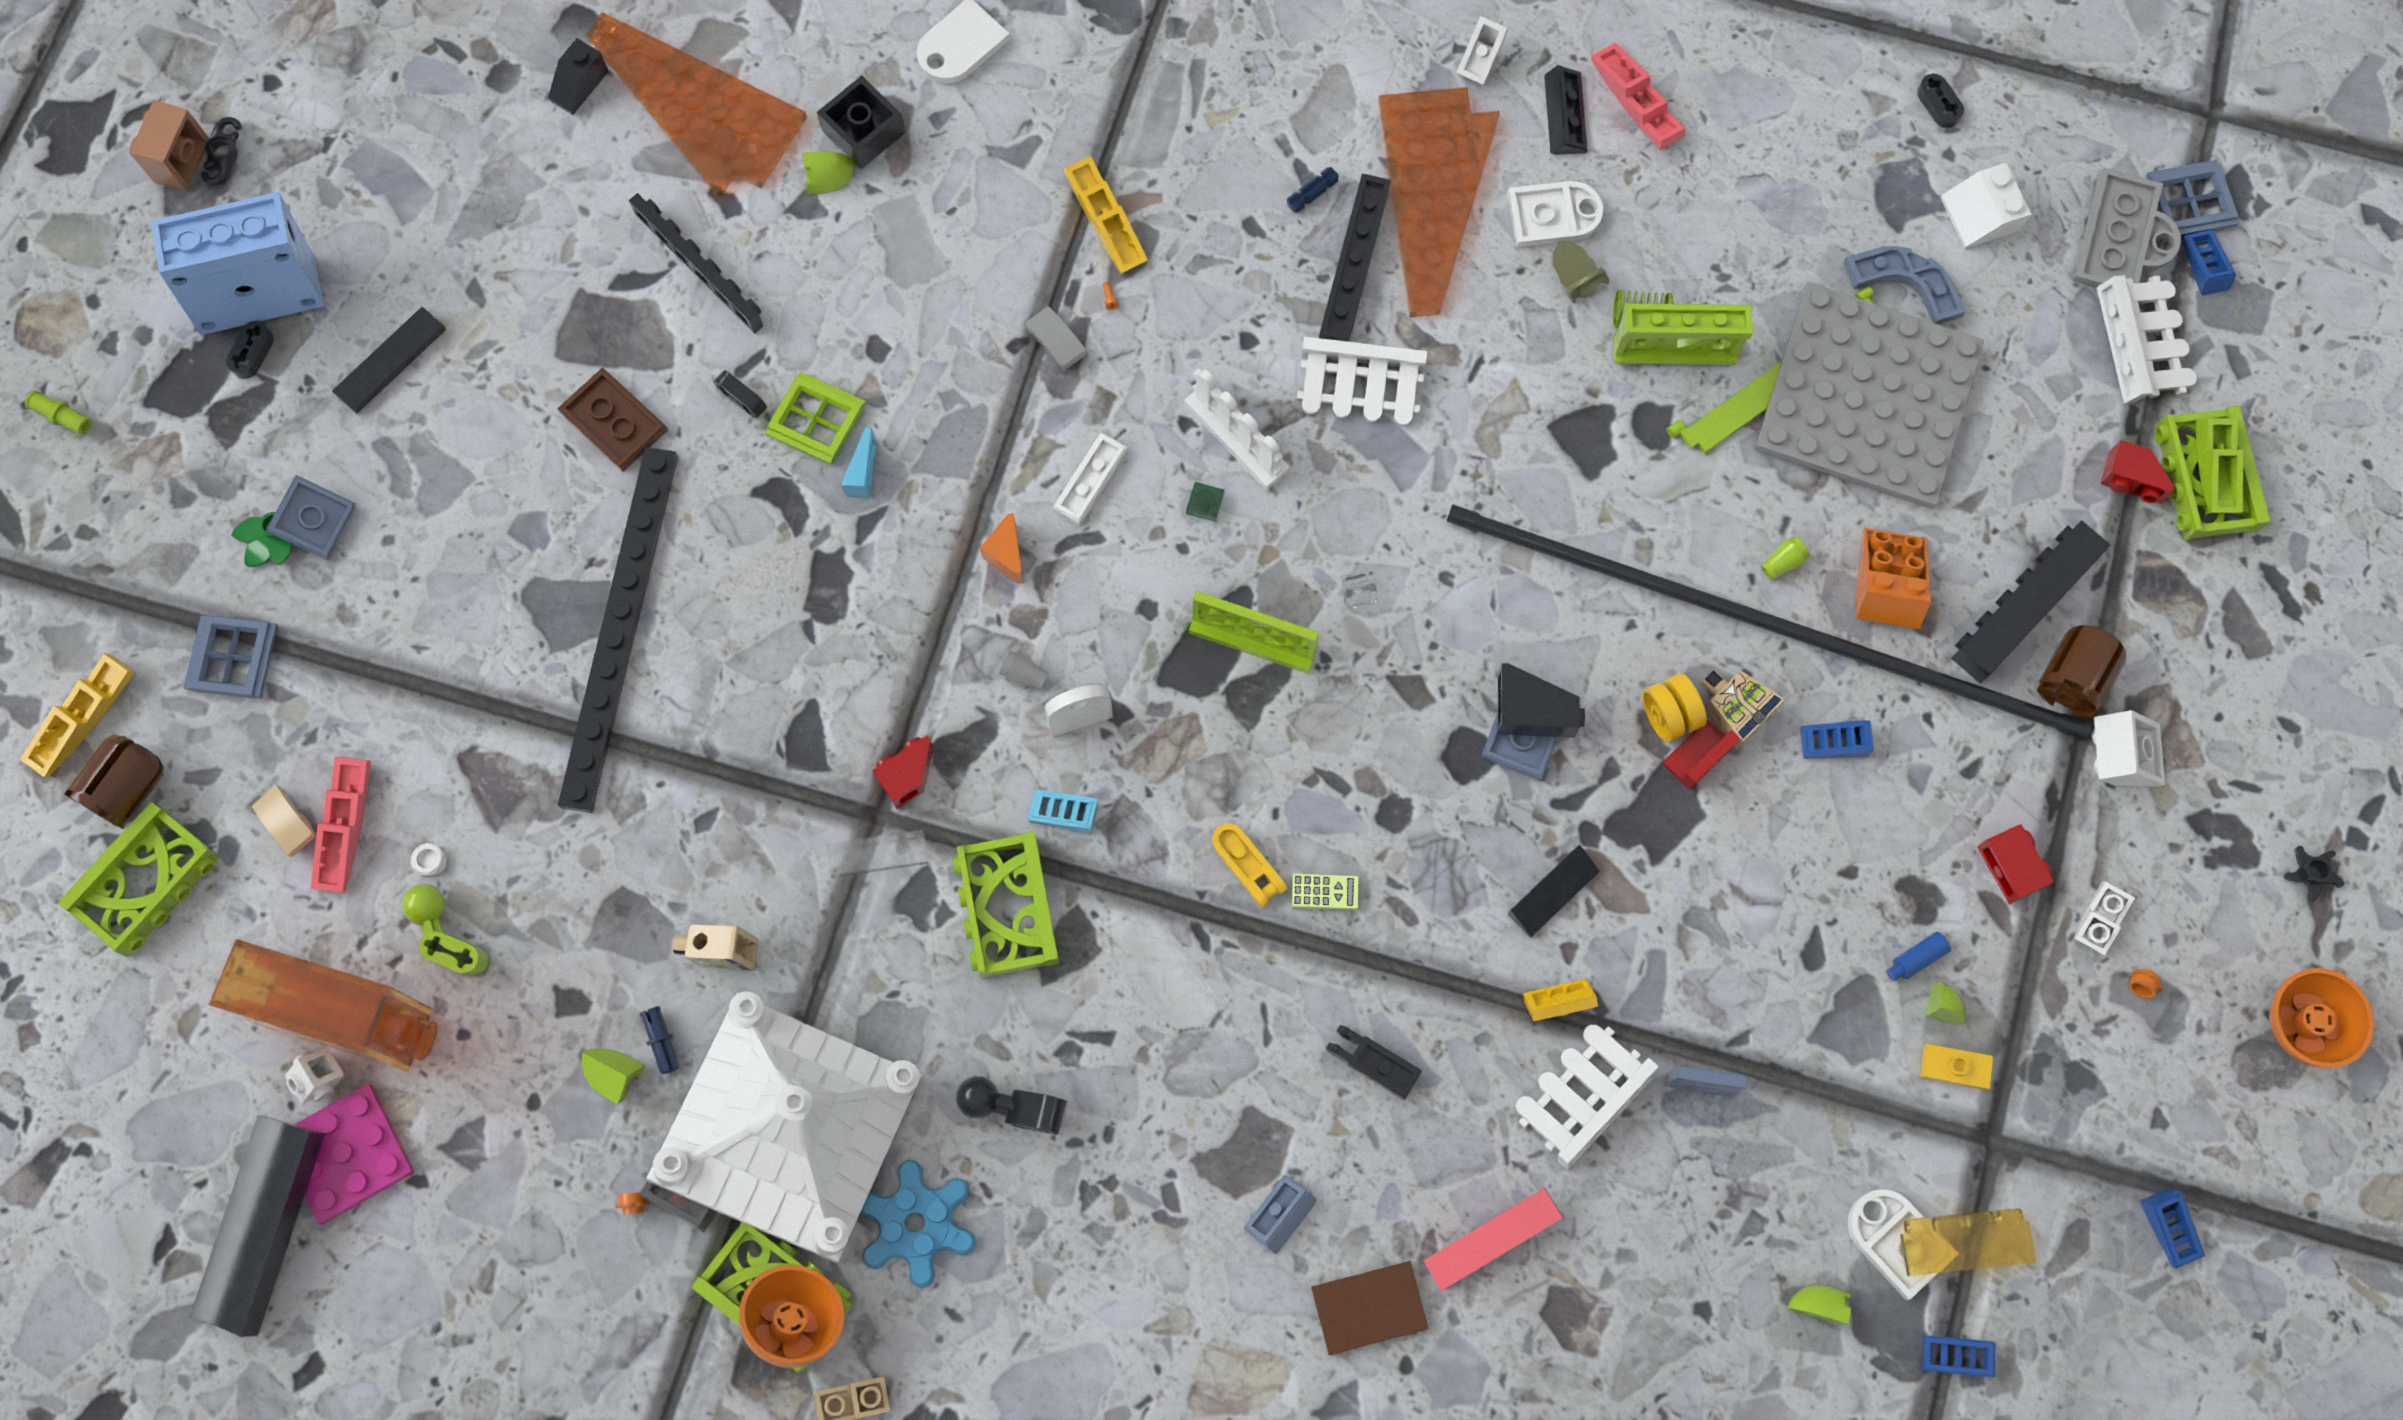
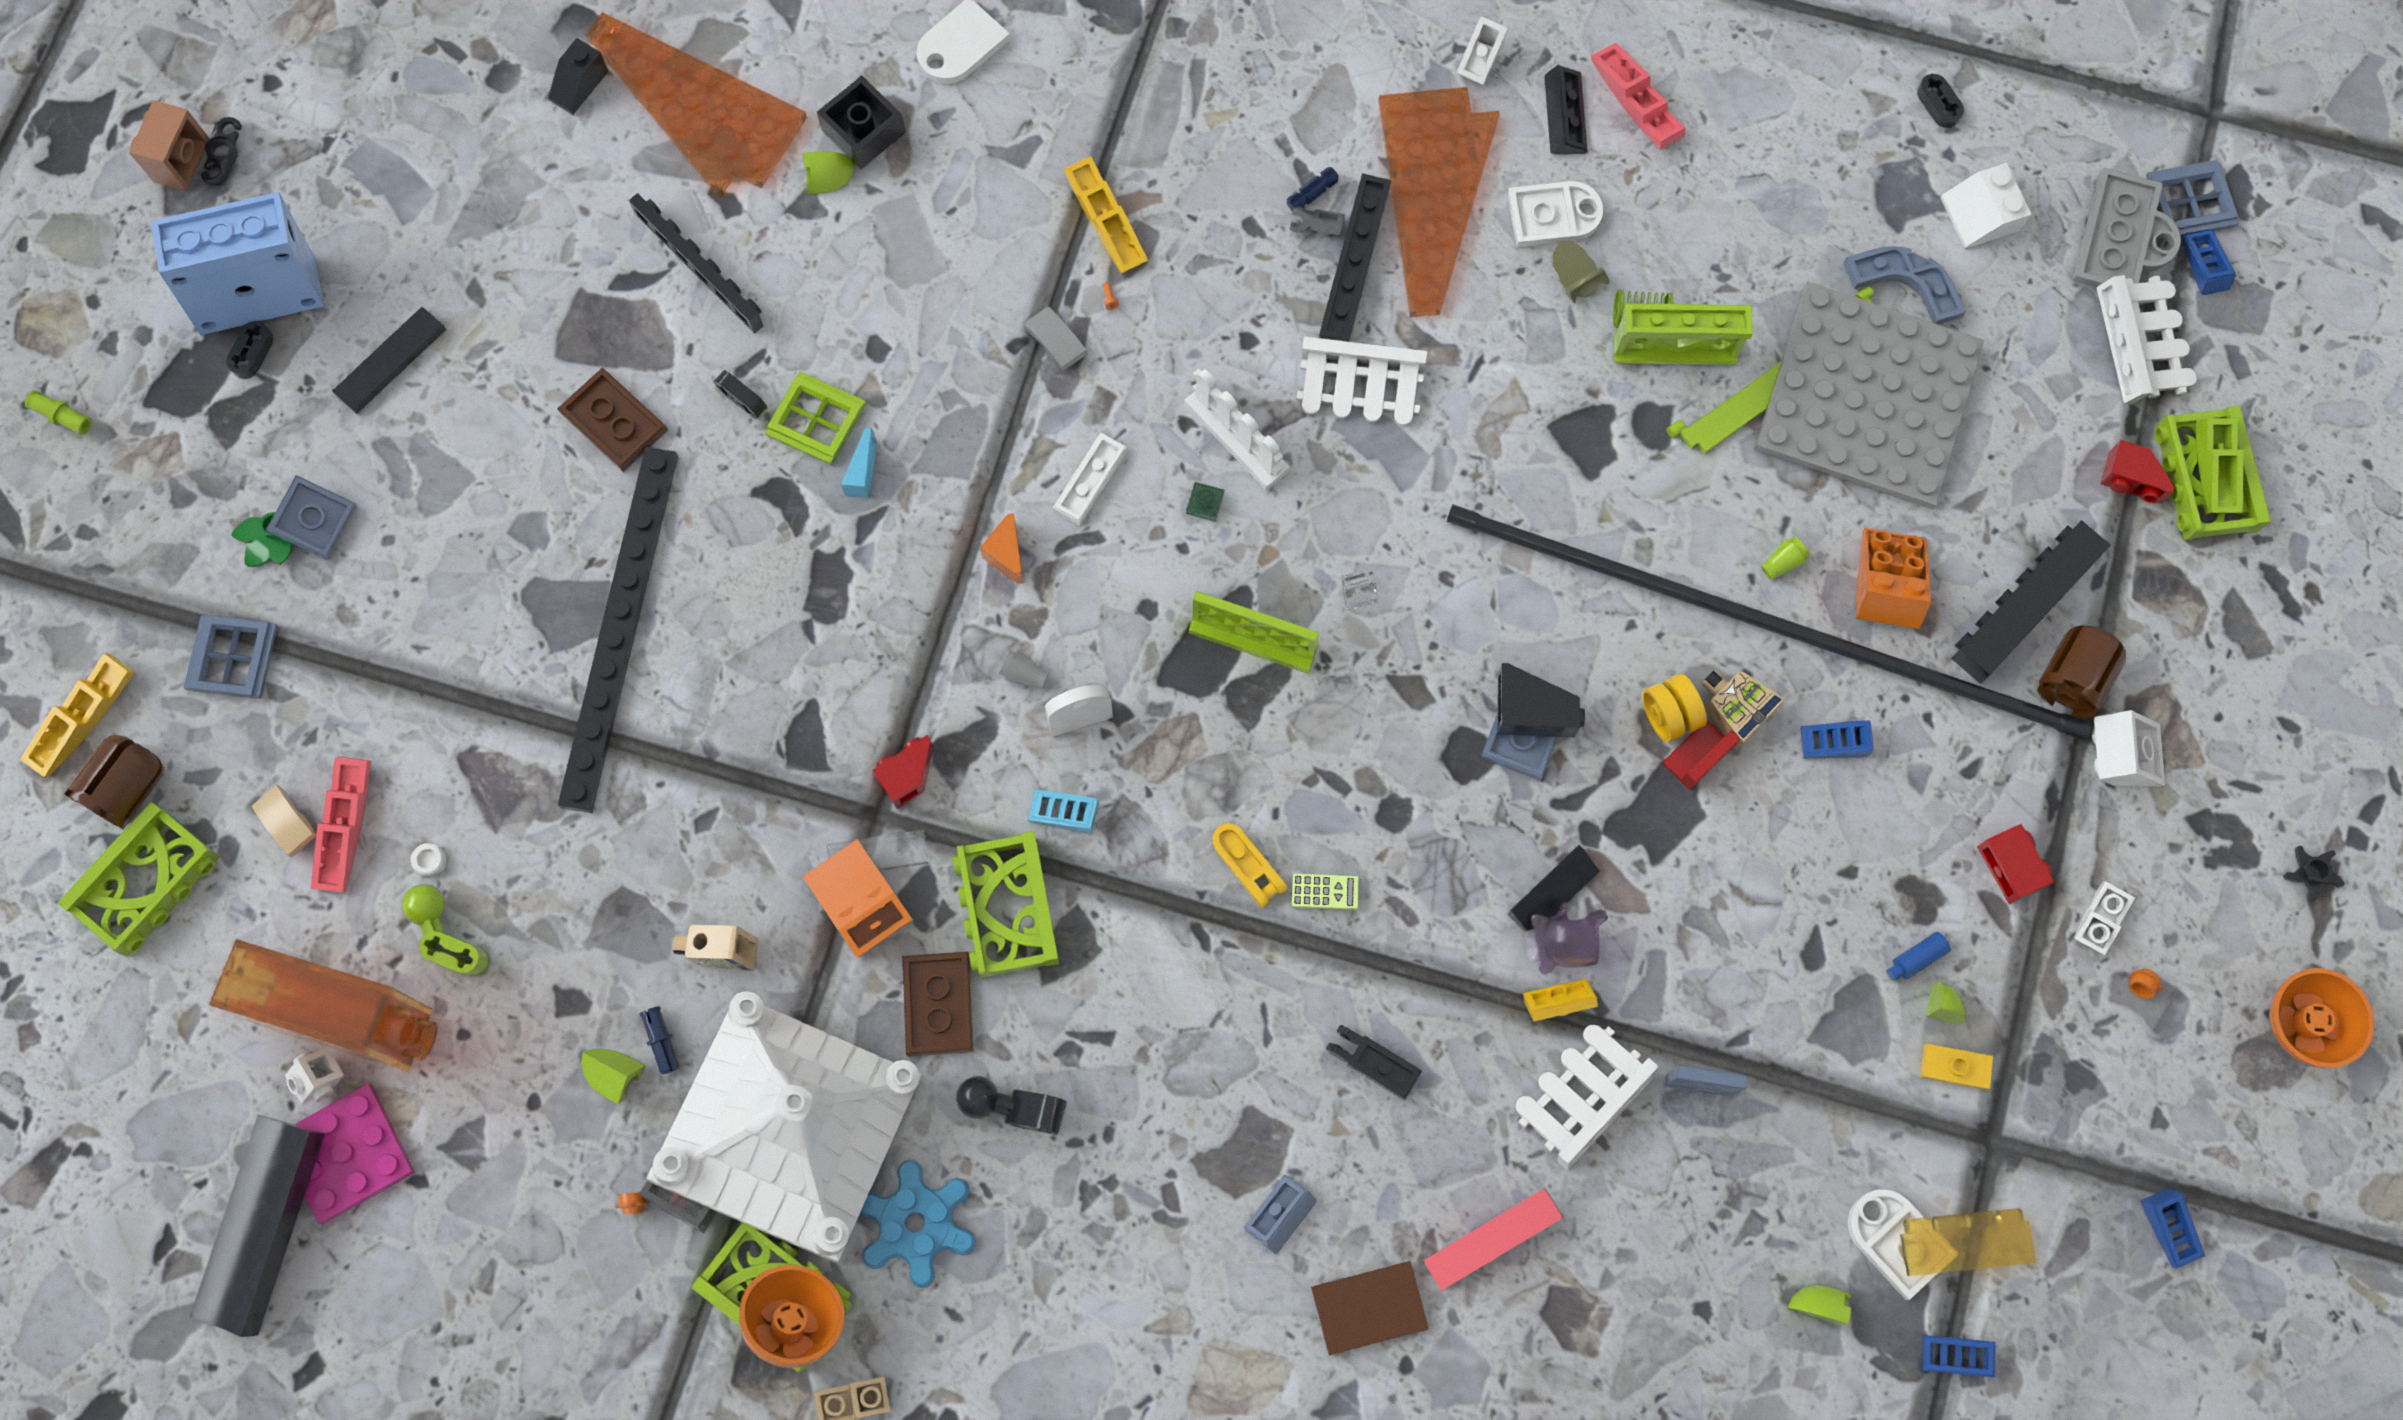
none -> orange slope [802,839,913,958]
none -> reddish brown tile [902,952,974,1057]
none -> flat silver plate [1290,206,1345,237]
none -> clear purple piece [1523,902,1608,975]

